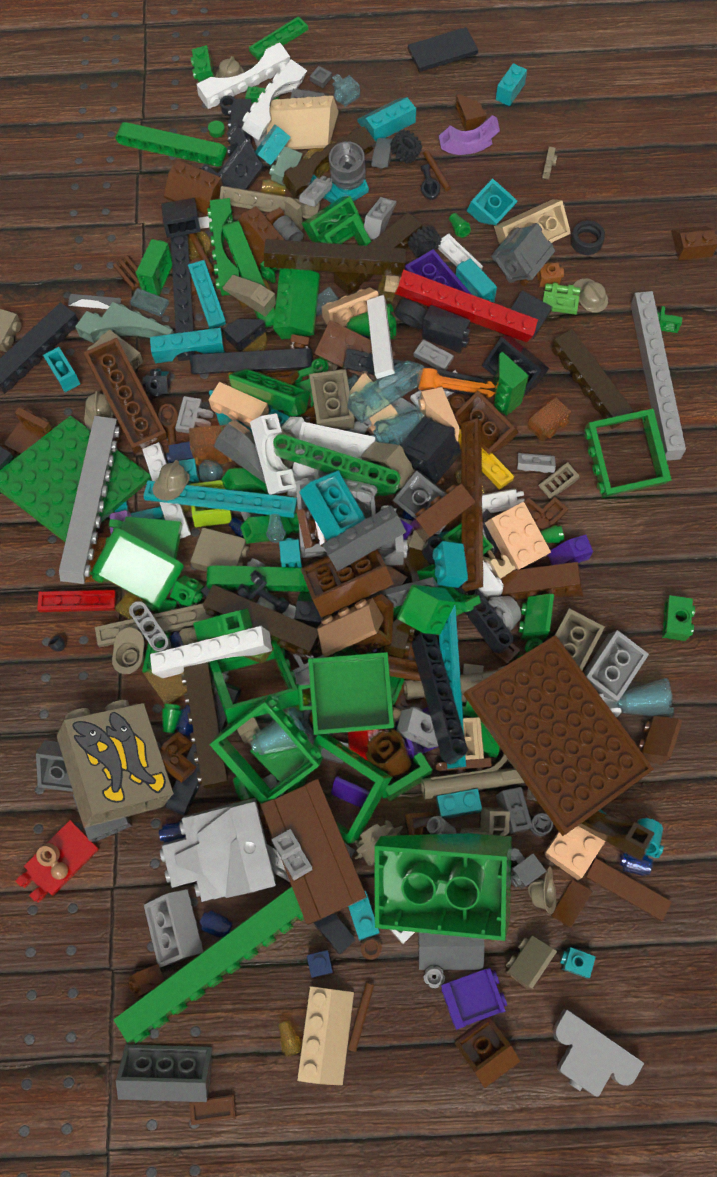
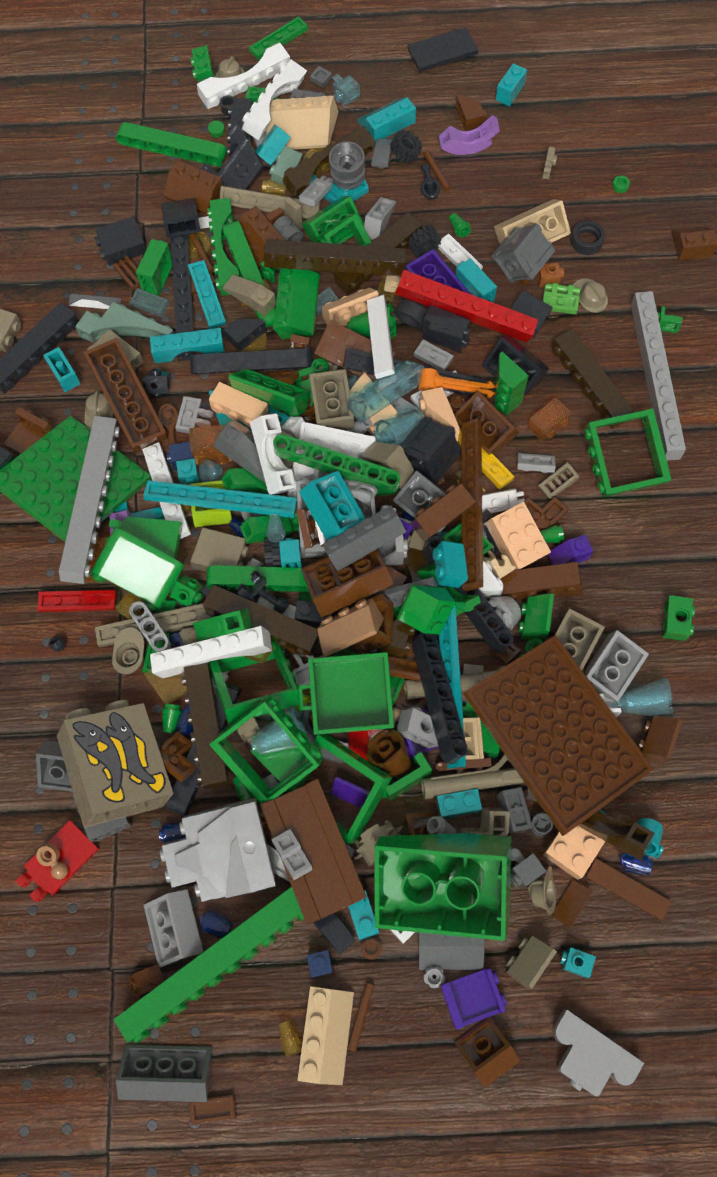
dark tan piece [152,460,190,501] -> none
teal slope [467,179,518,225] -> none
none -> black brick [94,216,146,266]
none -> black tyre [264,538,282,567]
none -> green tile [612,176,630,193]

